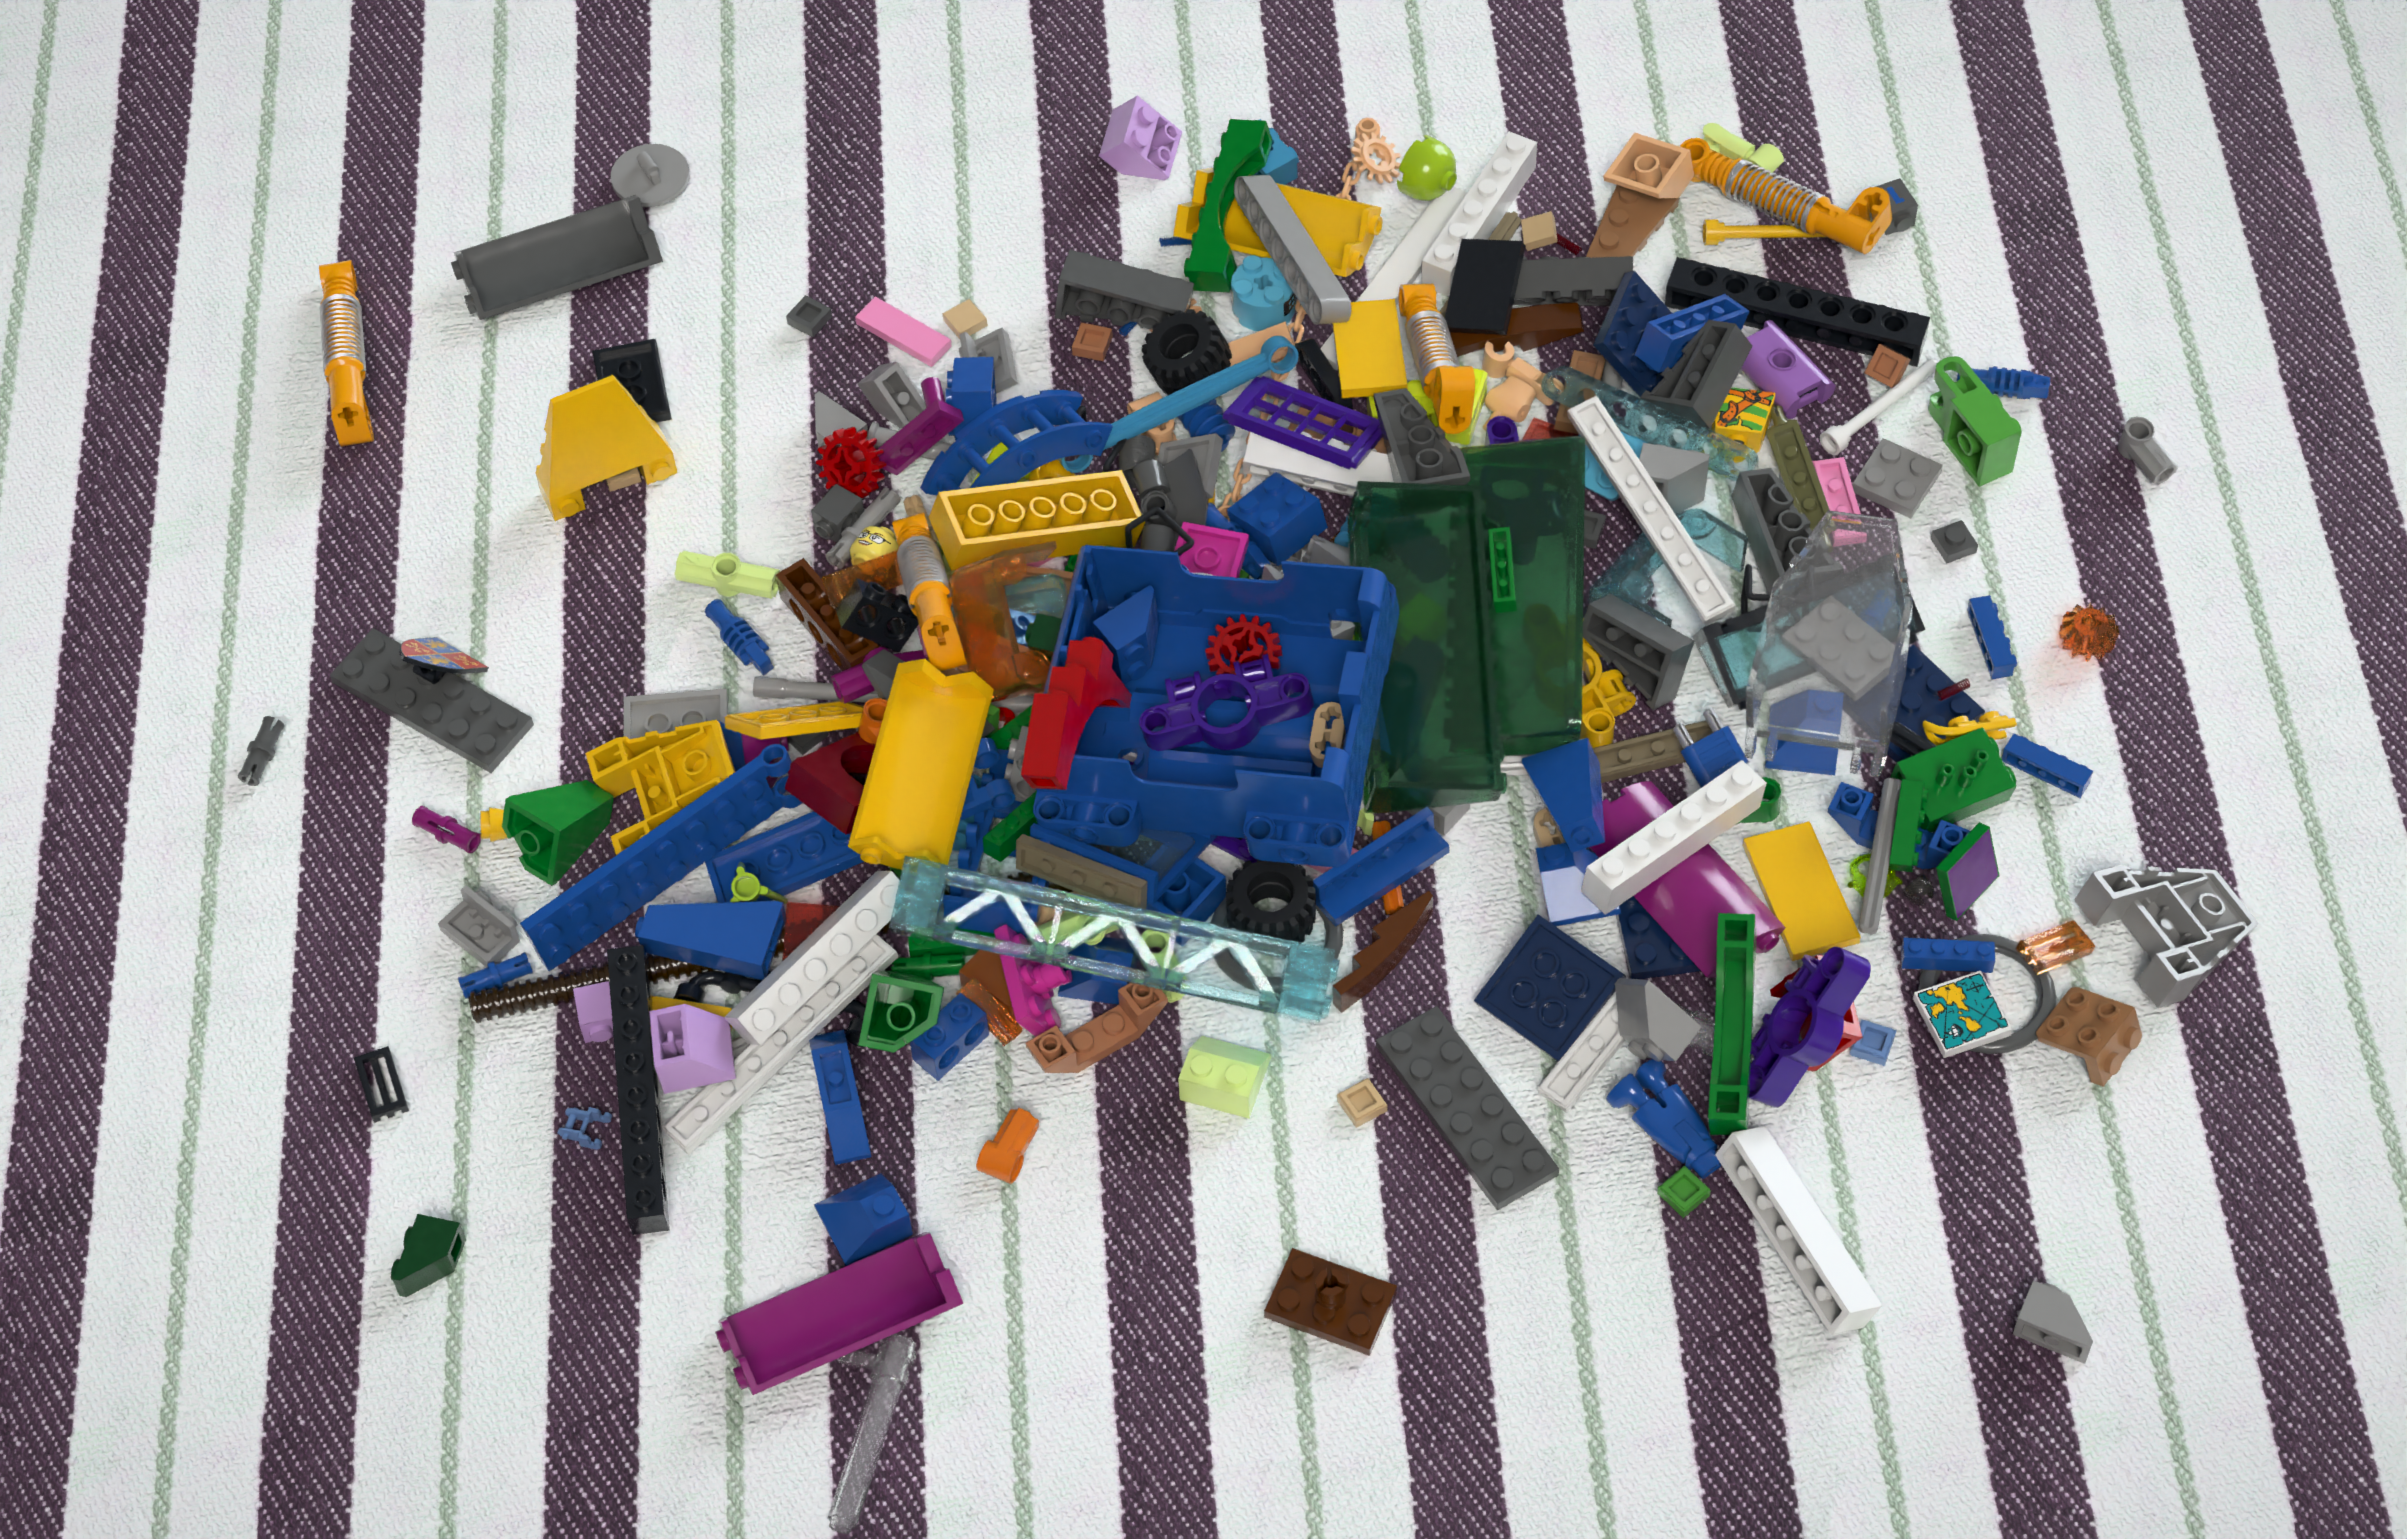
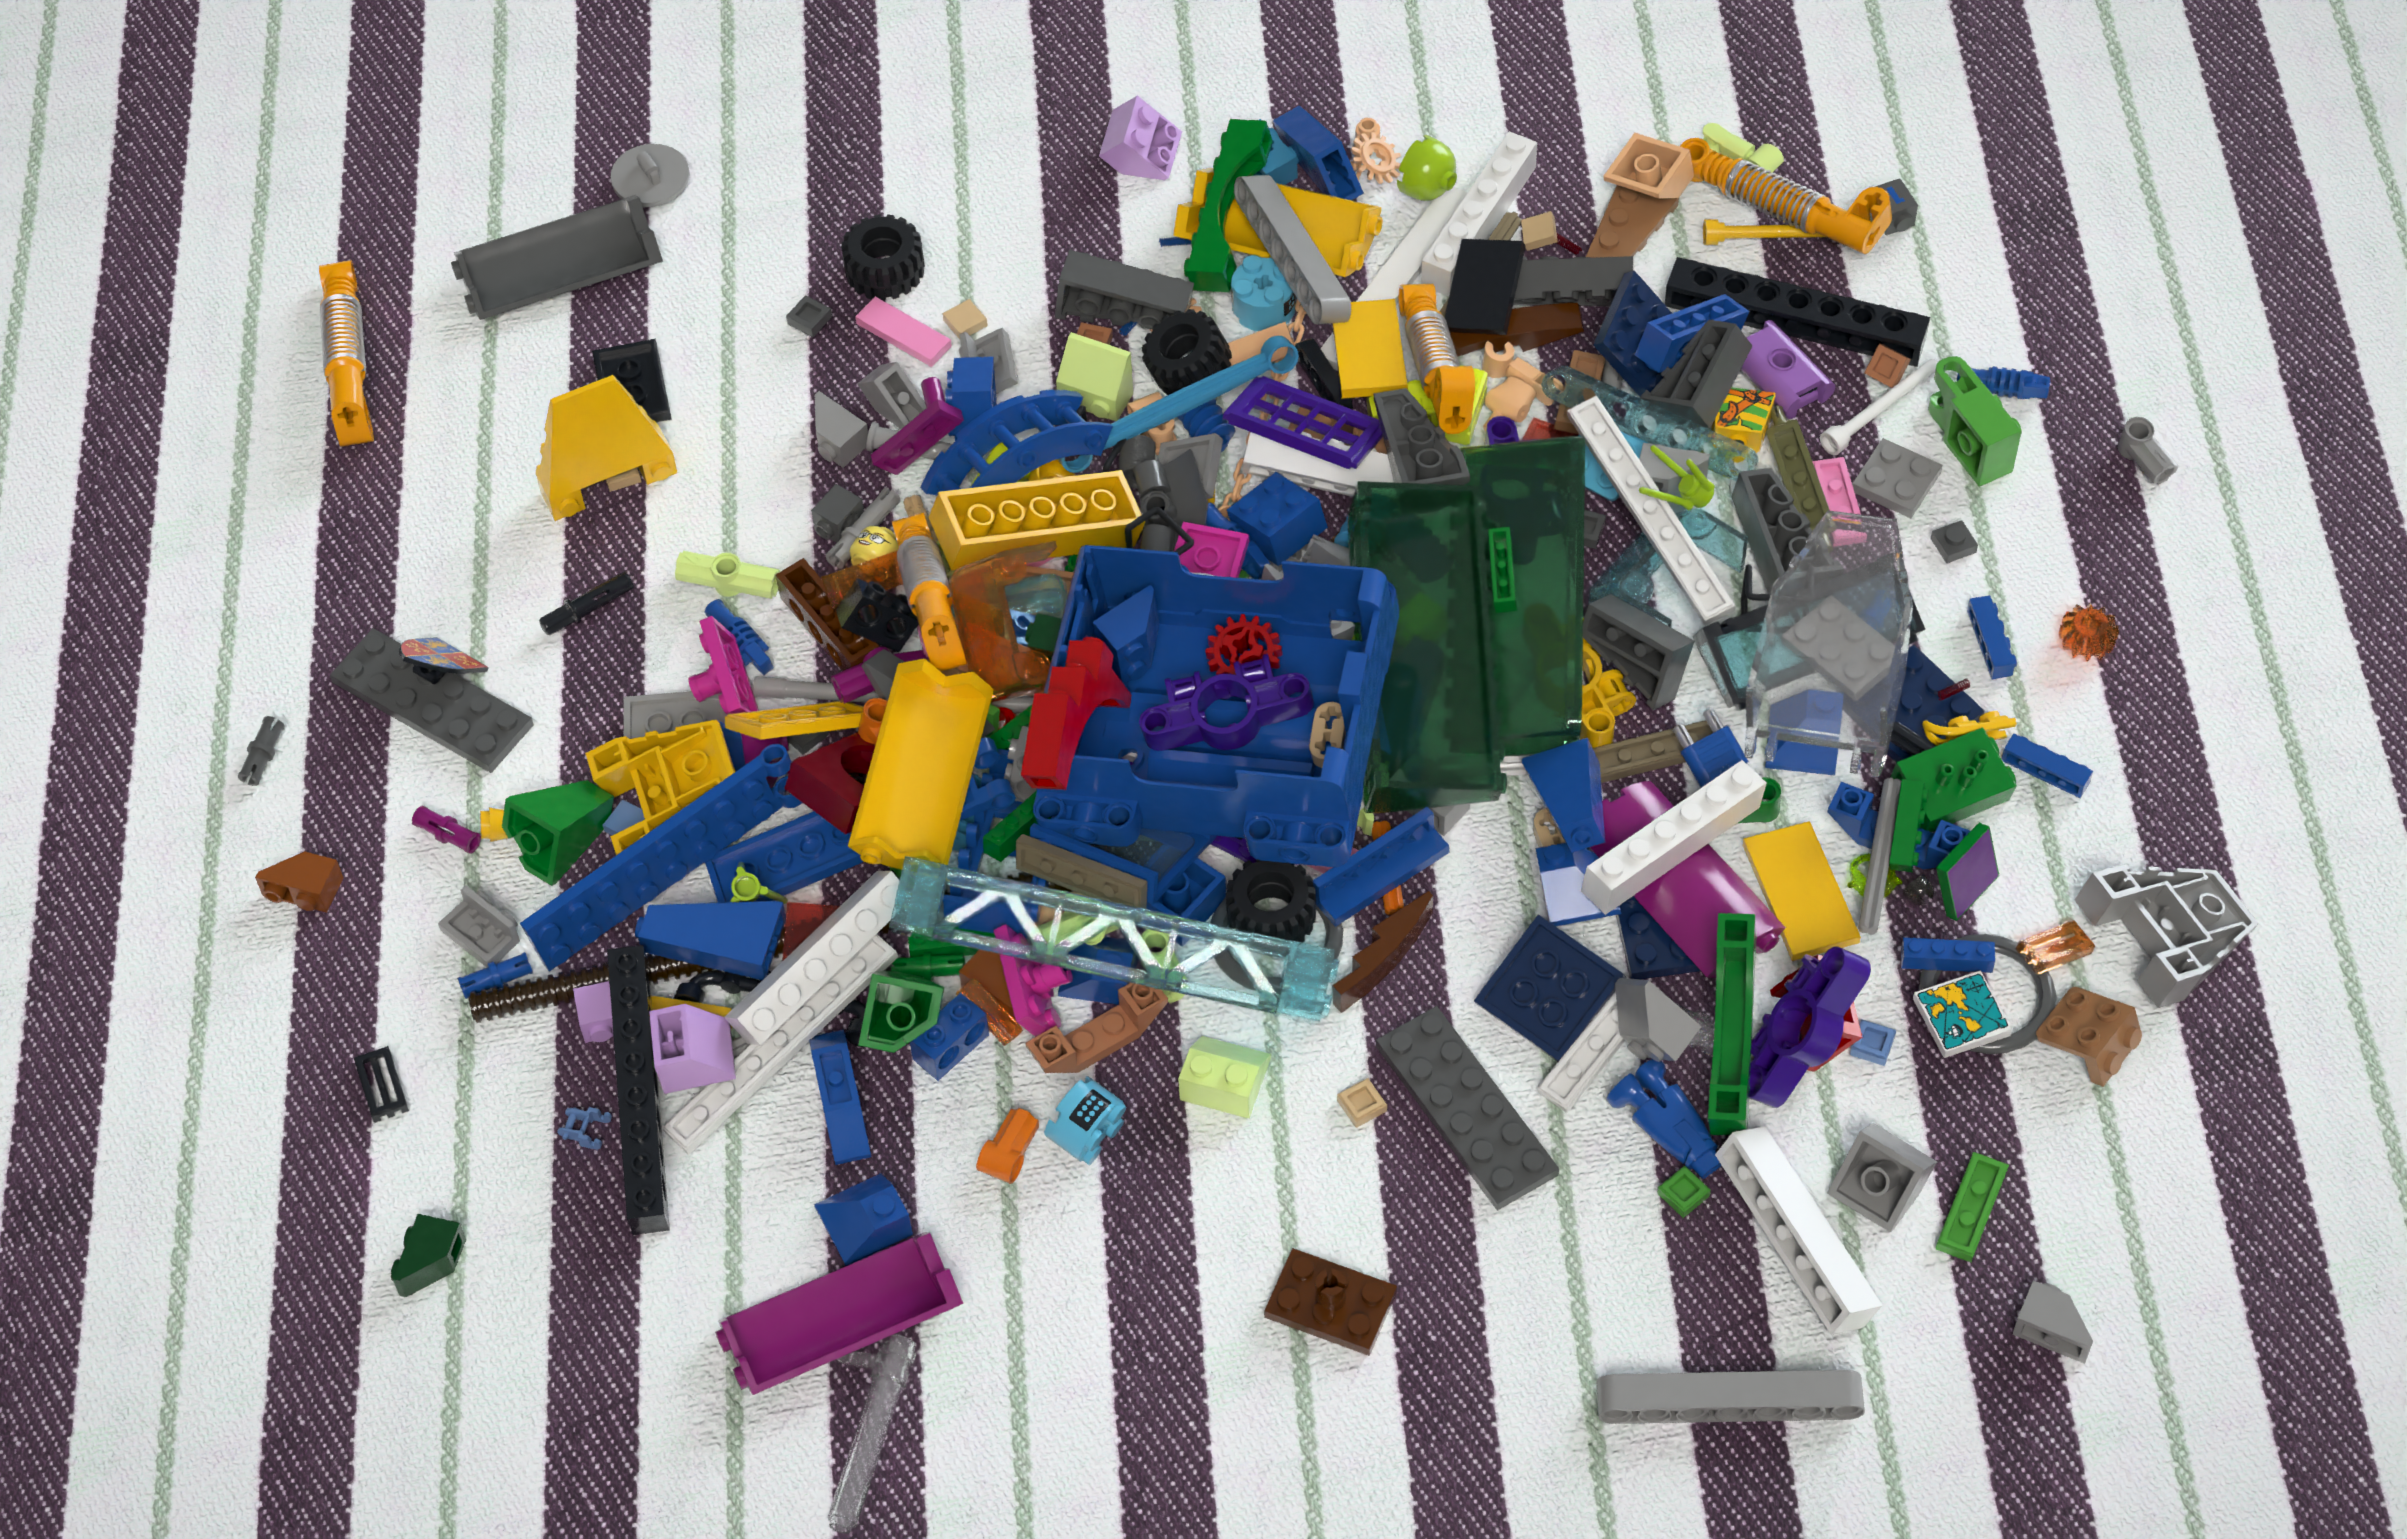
red gear [816,427,886,498] -> none
none -> dark orange slope [255,851,344,913]
none -> black axle [539,572,634,635]
none -> medium blue tile [603,800,645,835]
none -> dark pink plate [688,616,759,714]
none -> black tyre [841,214,925,300]
none -> medium azure brick [1044,1076,1127,1165]
none -> yellowish green slope [1056,332,1133,421]
none -> blue slope [1272,105,1364,200]
none -> light grey beam [1596,1370,1865,1424]
none -> lime plant [1639,445,1715,511]
none -> light grey slope [1827,1123,1937,1232]
none -> bright green tile [1936,1152,2009,1263]

